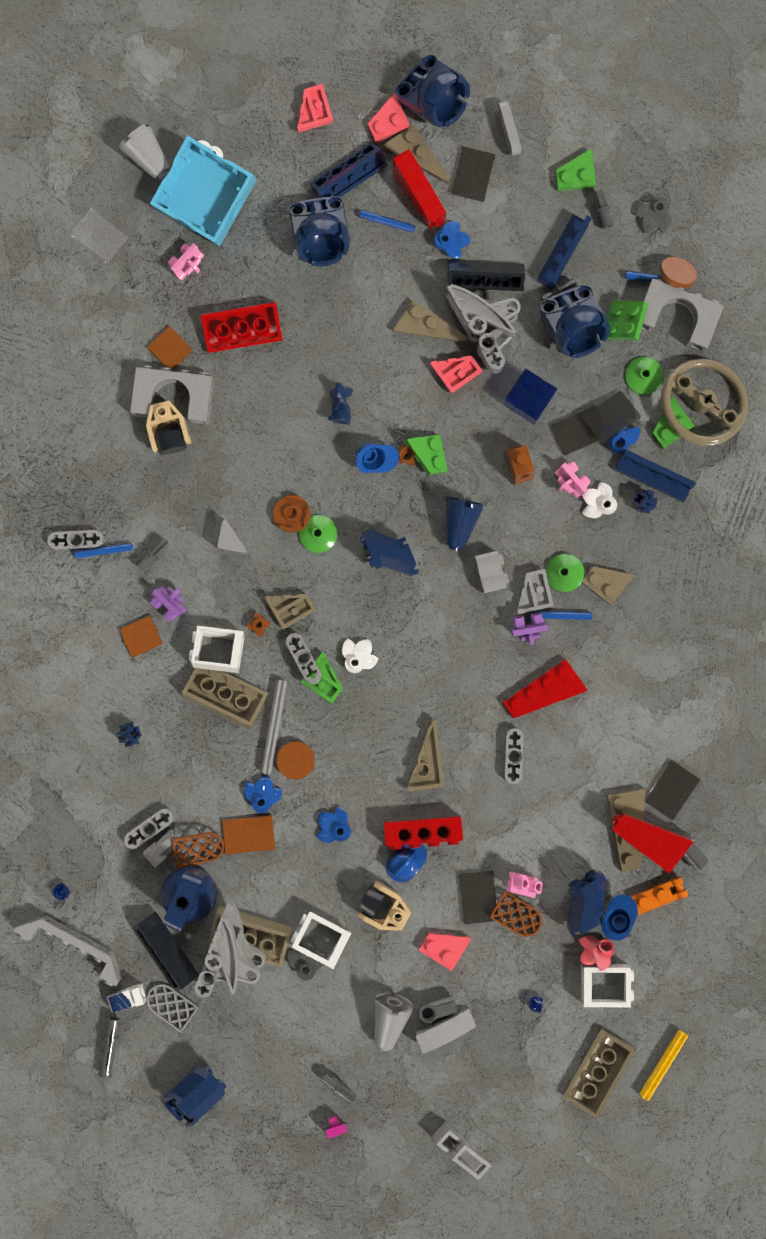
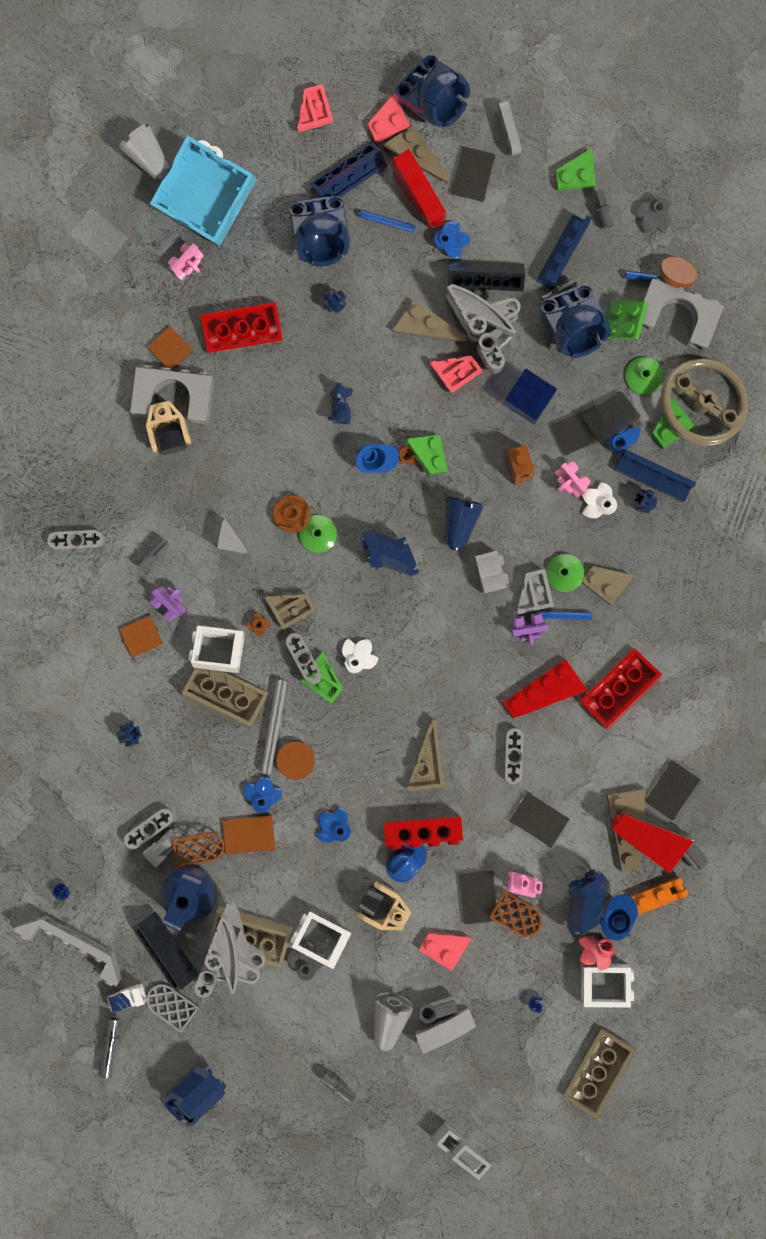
blue bar [75,543,133,559] -> none
dark pink tile [325,1116,349,1138] -> none
yellow axle [640,1030,688,1101] -> none
none -> dark blue gear [323,289,346,313]
none -> clear smoke piece [509,792,570,848]
none -> red slope [580,648,662,730]

